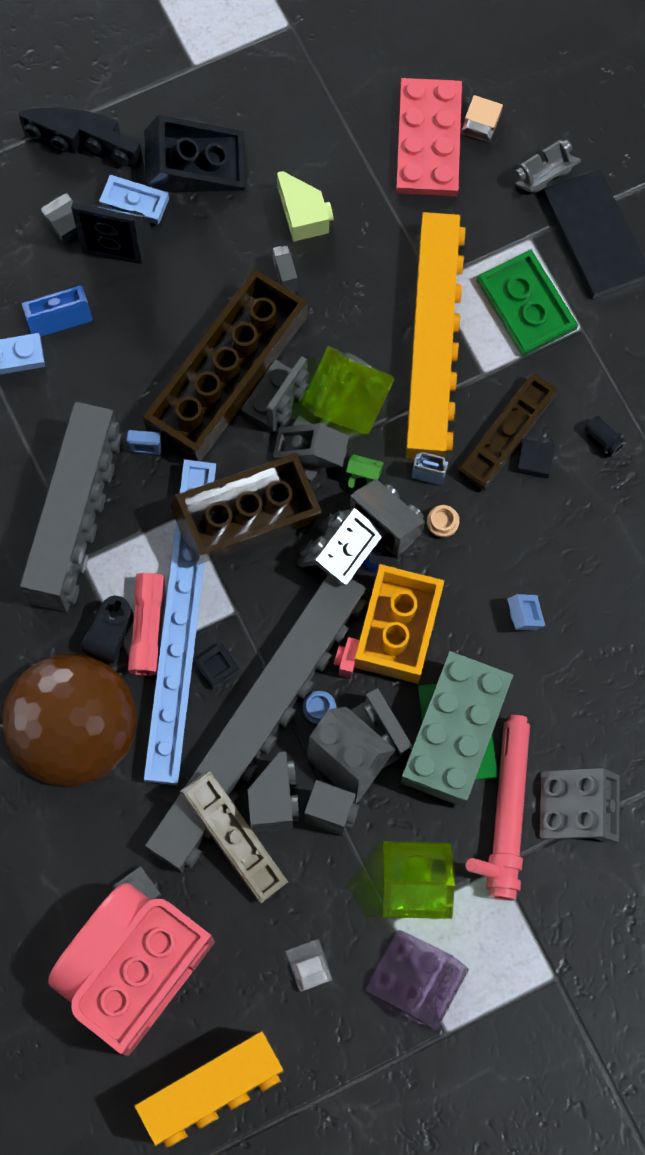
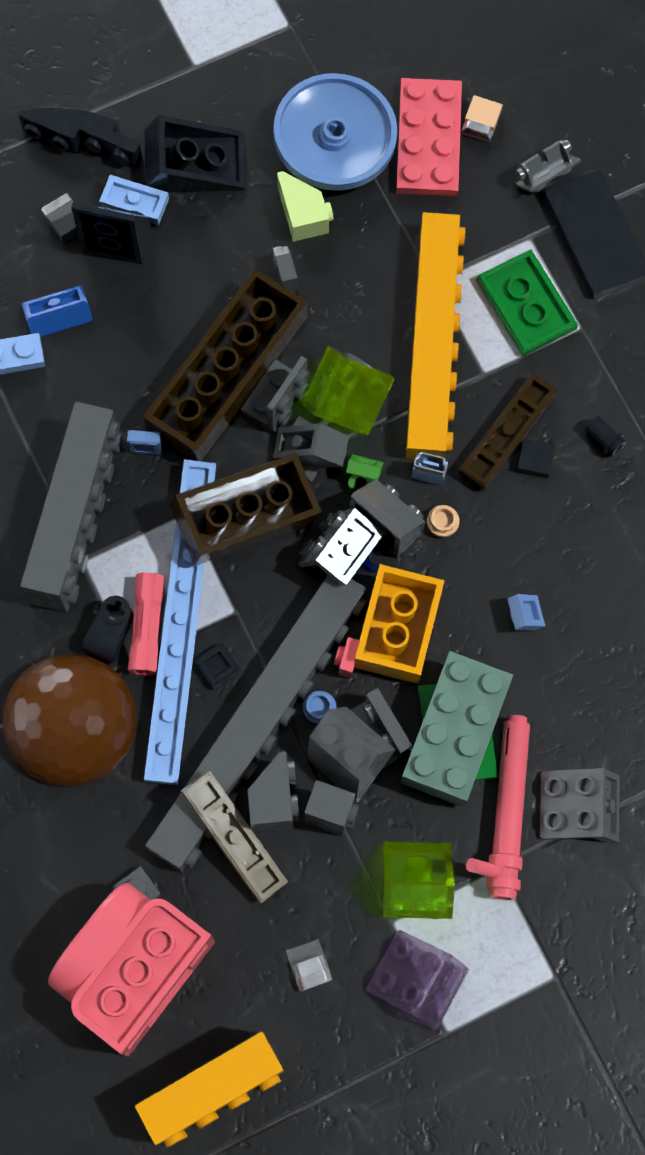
none -> medium blue dish [273,73,397,190]

